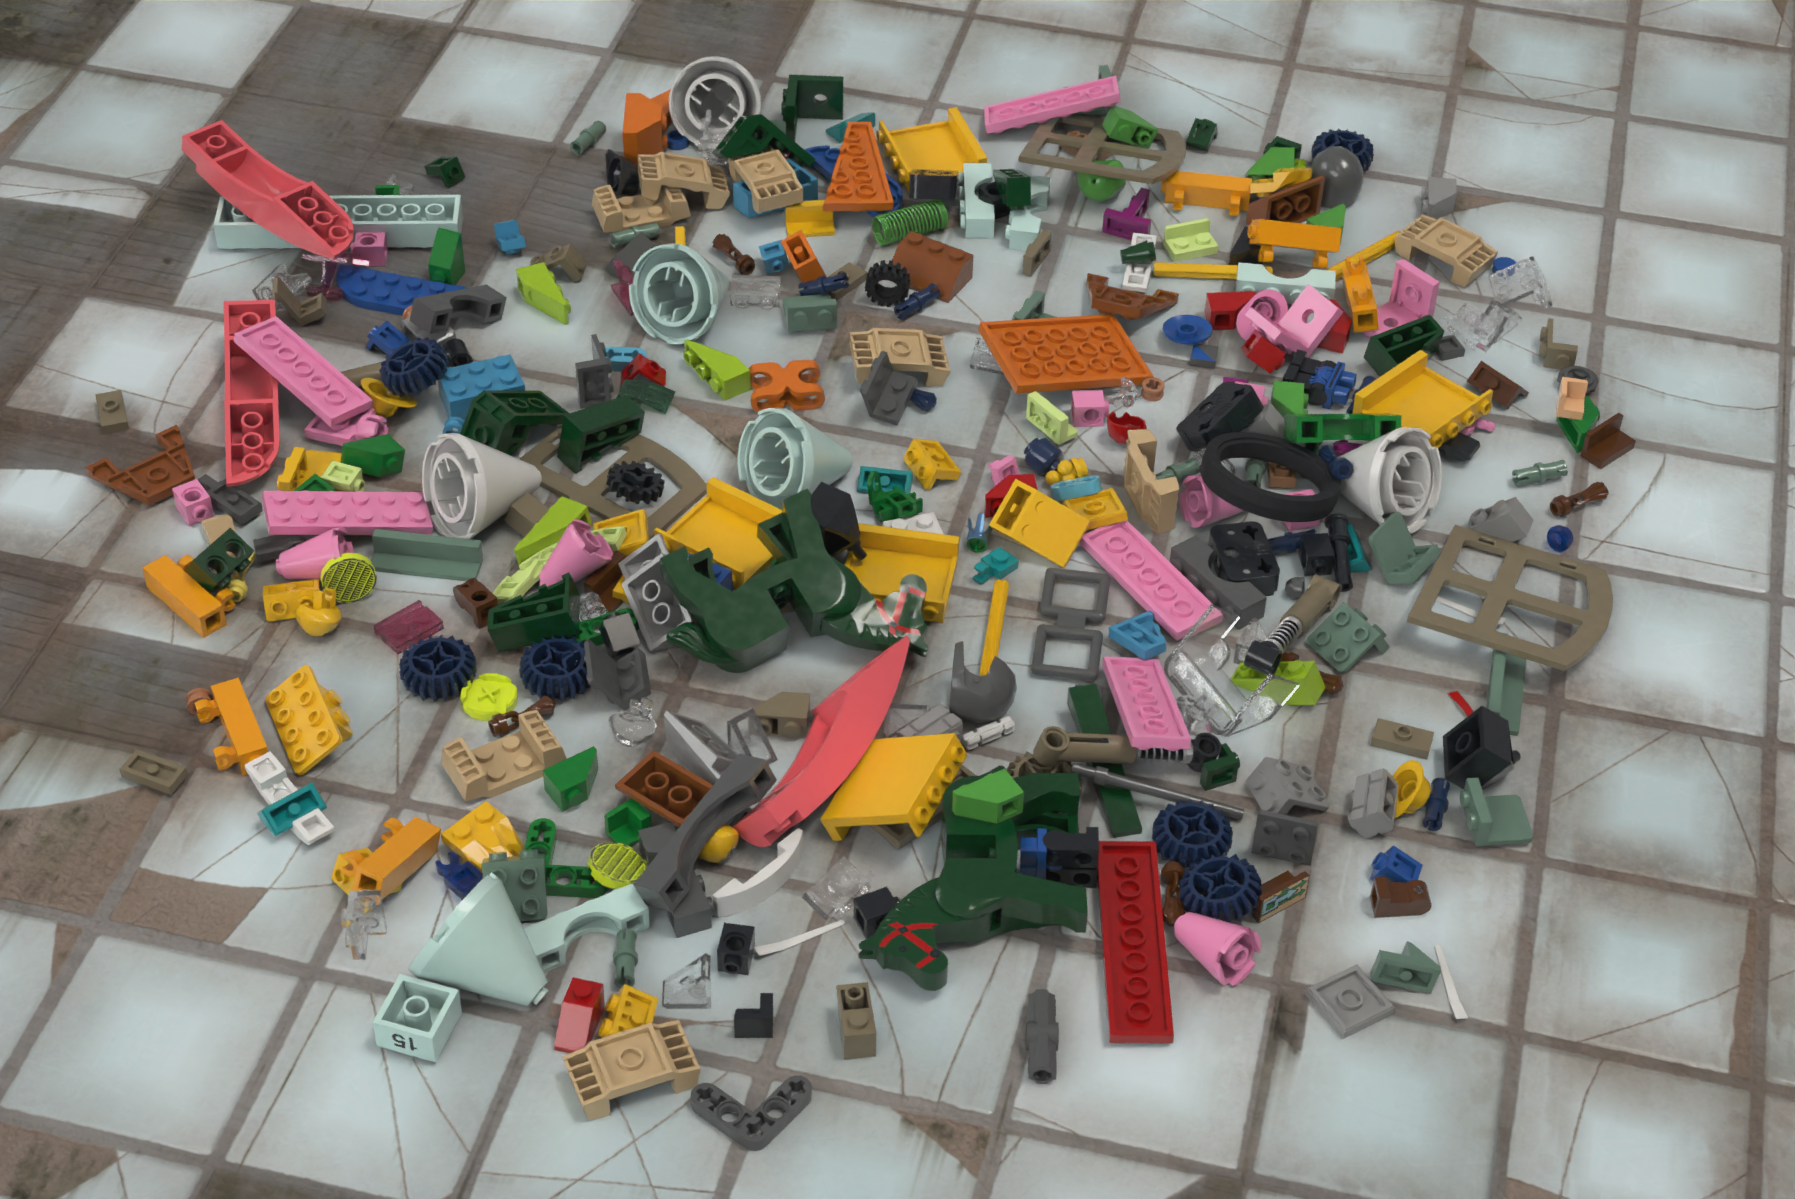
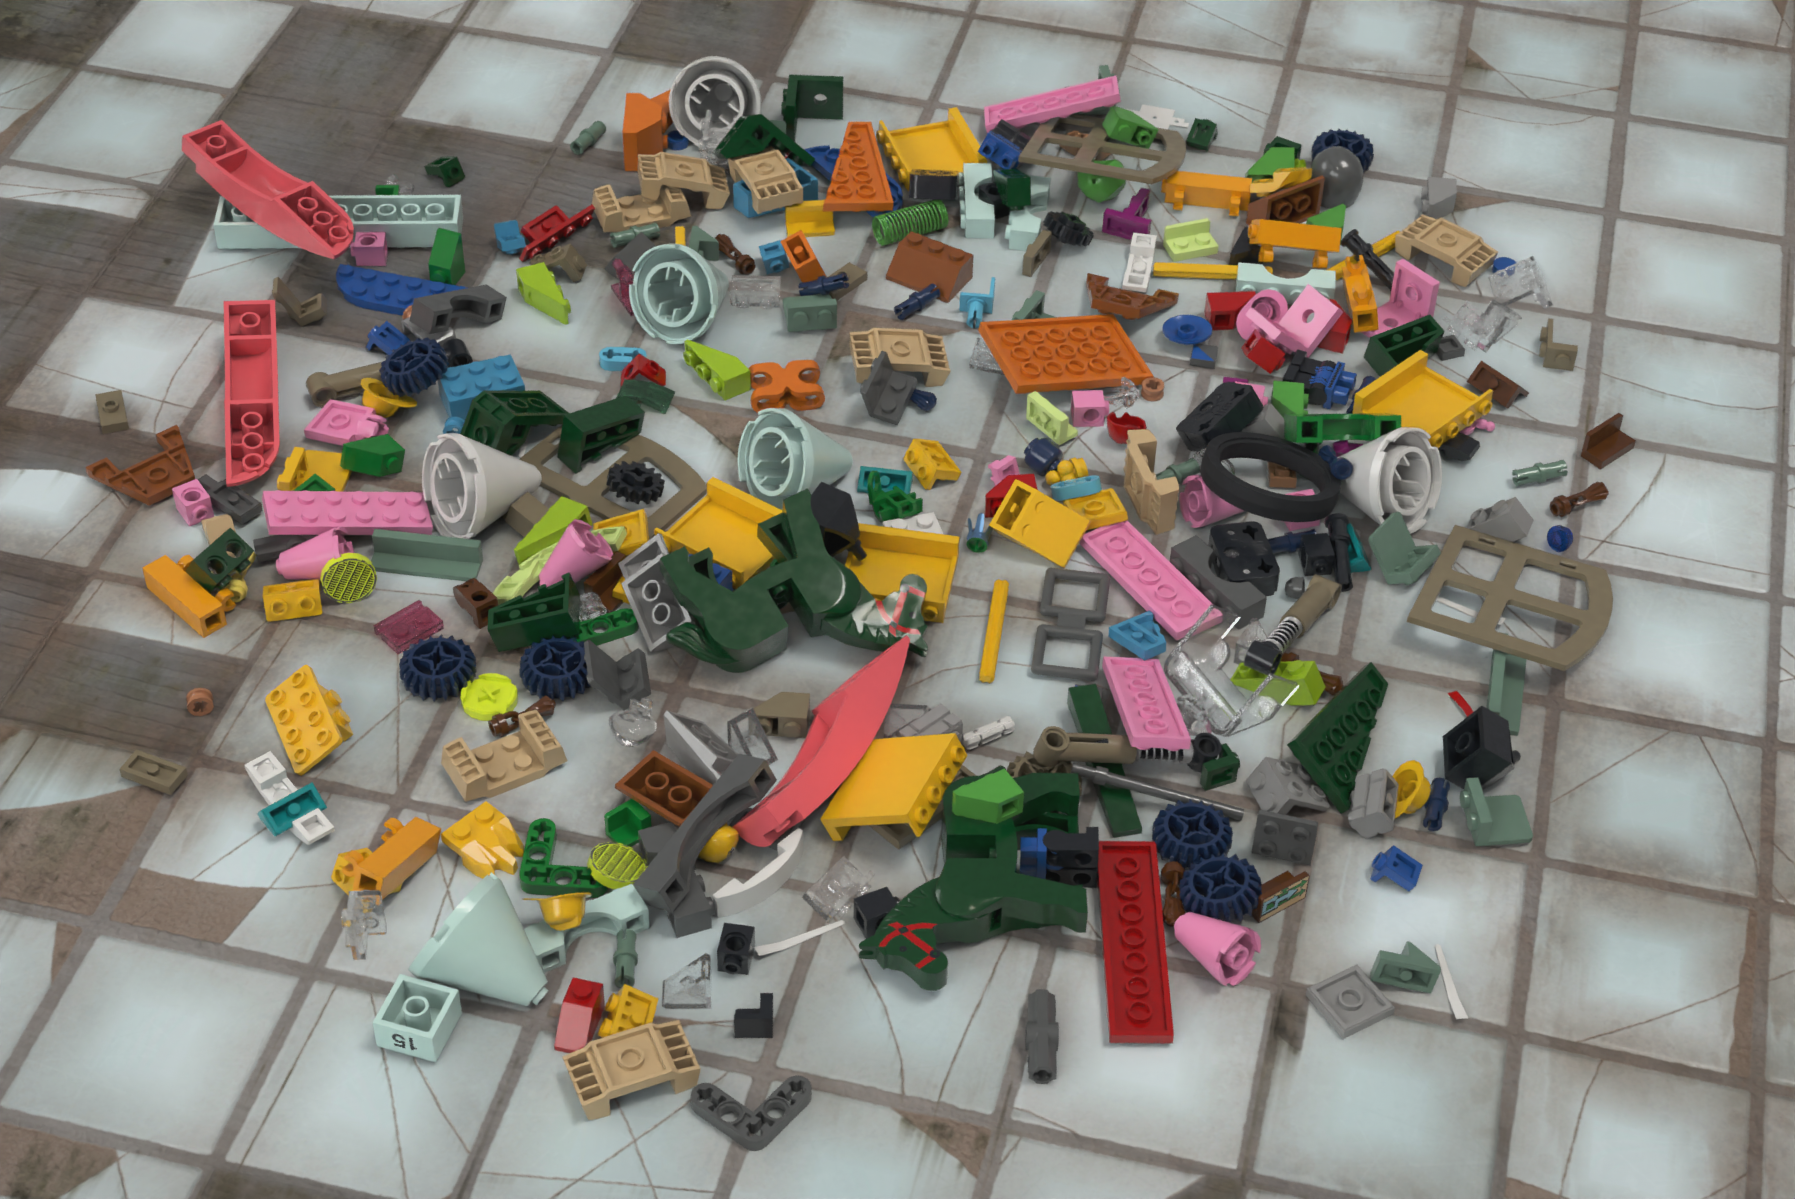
light orange brick [194,678,268,775] -> none
bright pink plate [234,316,373,427] -> none
clear bracket [252,264,312,311] -> none
yellow piece [295,588,342,637] -> none
clear pink plate [302,253,369,299] -> none
yellowish green bracket [321,461,365,492] -> none
clear blue plate [435,852,483,900] -> none
sand green bracket [482,849,548,921] -> none
green slope [543,746,598,812] -> none
dark grey bracket [575,334,614,409] -> none
brick [599,612,641,659] -> none
black hat [605,149,640,196] -> none
teal slope [826,112,875,143] -> none
dark tan slope [836,982,876,1060] -> none
black tyre [865,260,911,307] -> none
dark grey piece [949,641,1017,723] -> none
teal plate [973,547,1019,585] -> none
dark green cone [1120,240,1156,264] -> none
sand green pin [1245,458,1266,488] -> none
sand green bracket [1307,602,1390,674] -> none
dark tan plate [1370,718,1434,760] -> none
reddish brown leg [1370,877,1431,918] -> none
light nougat panel [1556,377,1588,420] -> none
green slope [1556,397,1600,453] -> none
dark grey gear [1557,366,1599,396] -> none
none -> red bracket [519,204,595,263]
none -> yellow piece [522,892,592,931]
none -> sand green slope [689,226,719,261]
none -> medium azure bracket [959,277,995,328]
none -> blue hips [978,119,1031,169]
none -> black gear [1043,211,1094,247]
none -> white piece [1123,104,1189,129]
none -> dark green wing [1287,662,1388,814]
none -> black pin [1340,229,1394,291]

